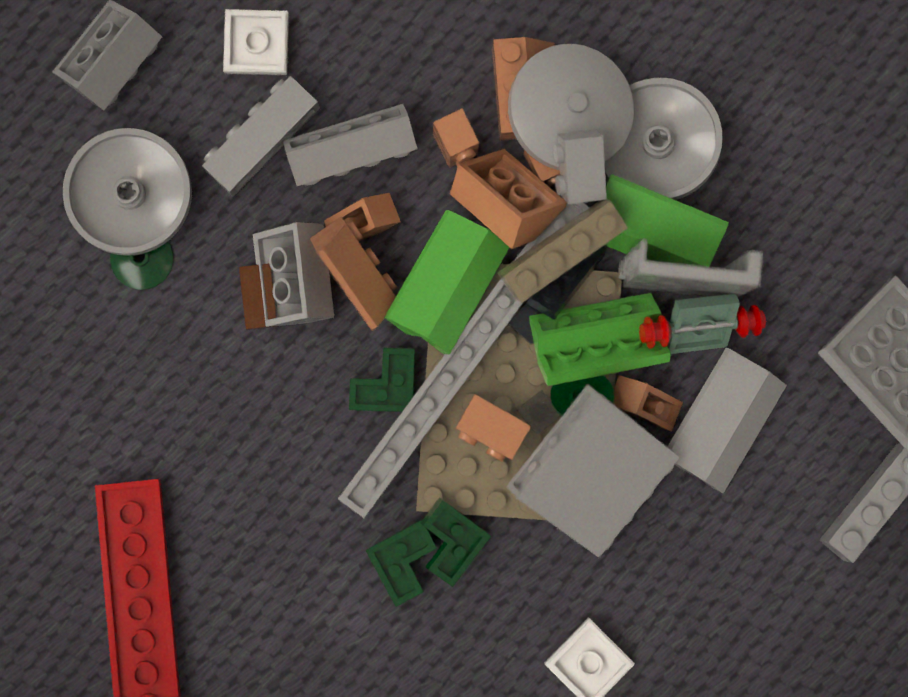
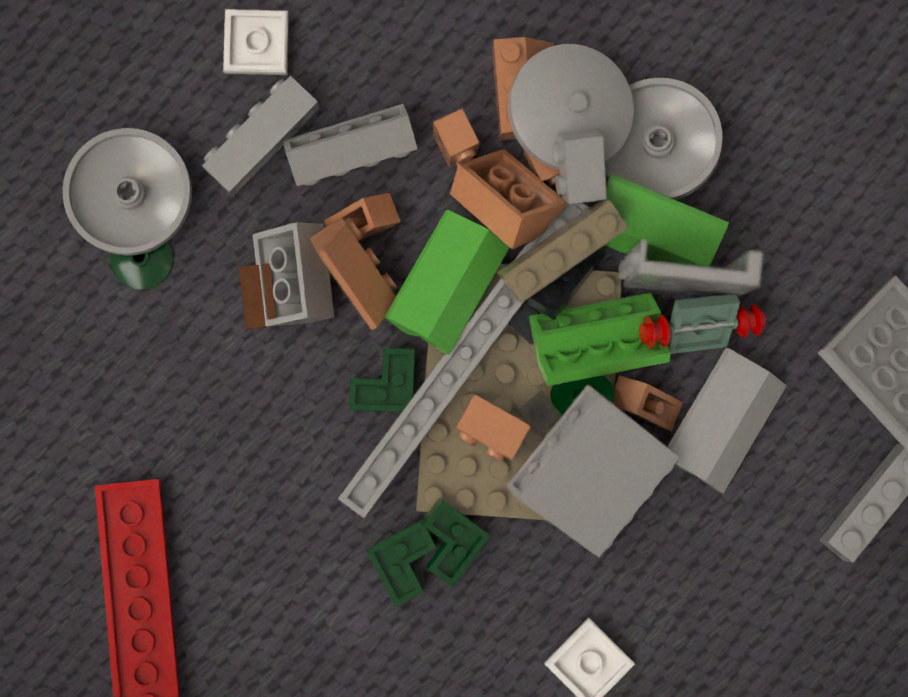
light grey slope [53,0,162,110] -> none

